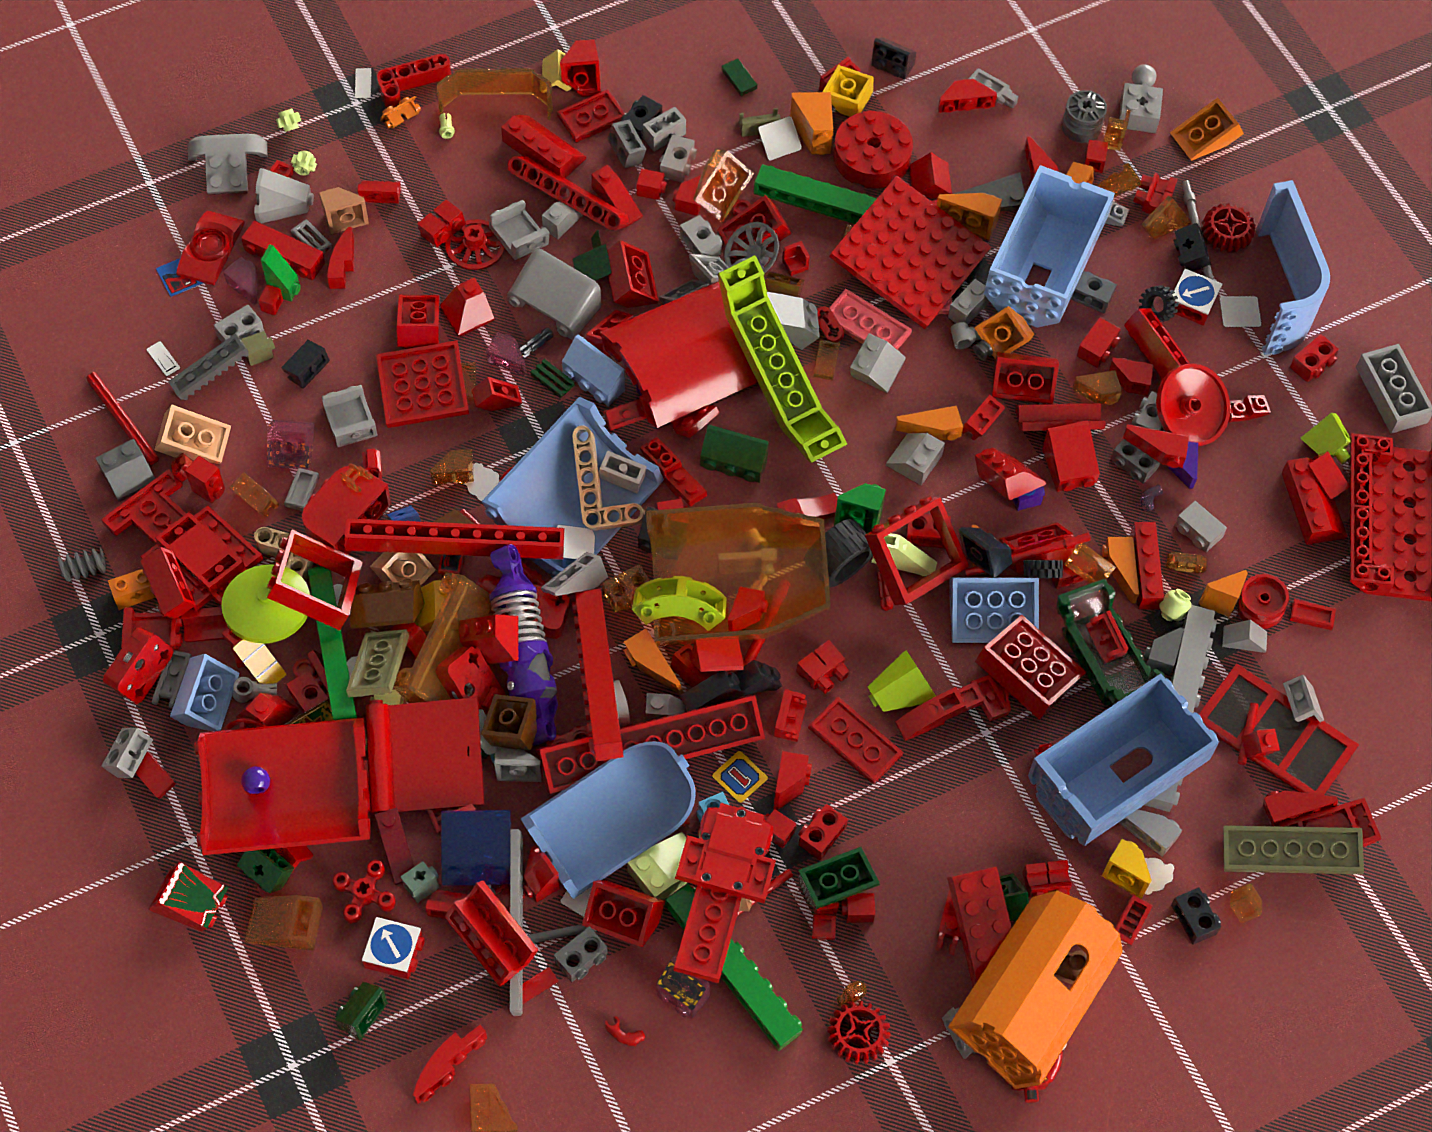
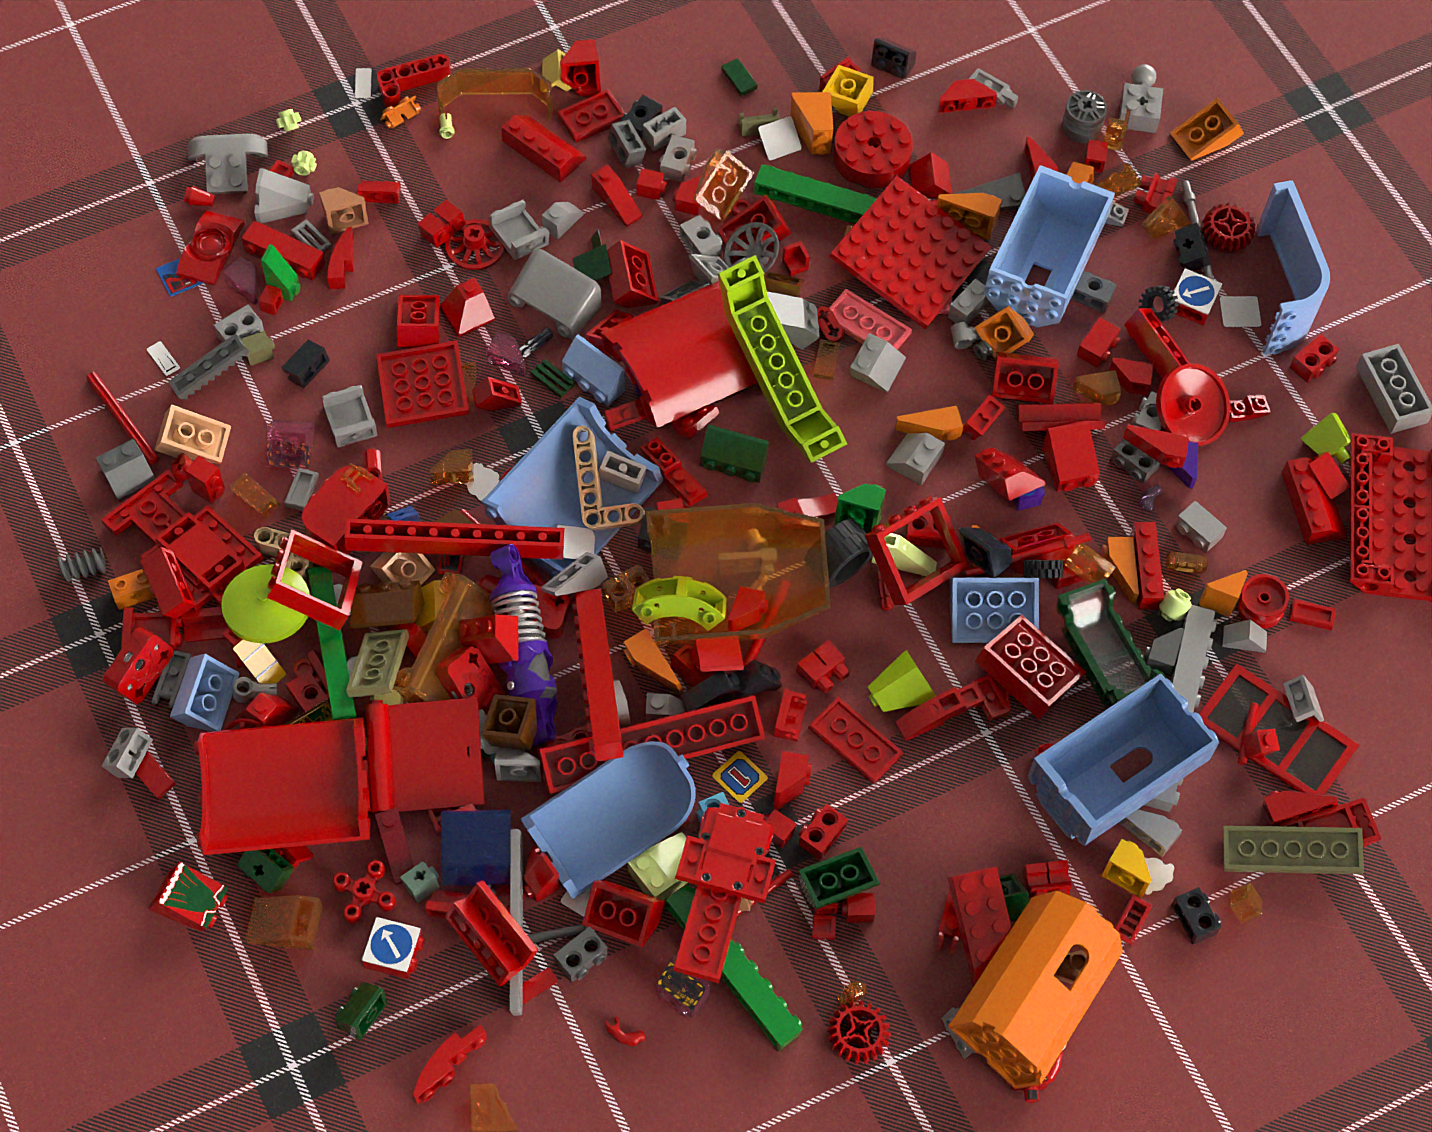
dark purple piece [241,766,270,794] -> none
red beam [507,156,628,230] -> none
red hinge [1085,610,1129,664] -> none
none -> red cone [184,186,215,207]

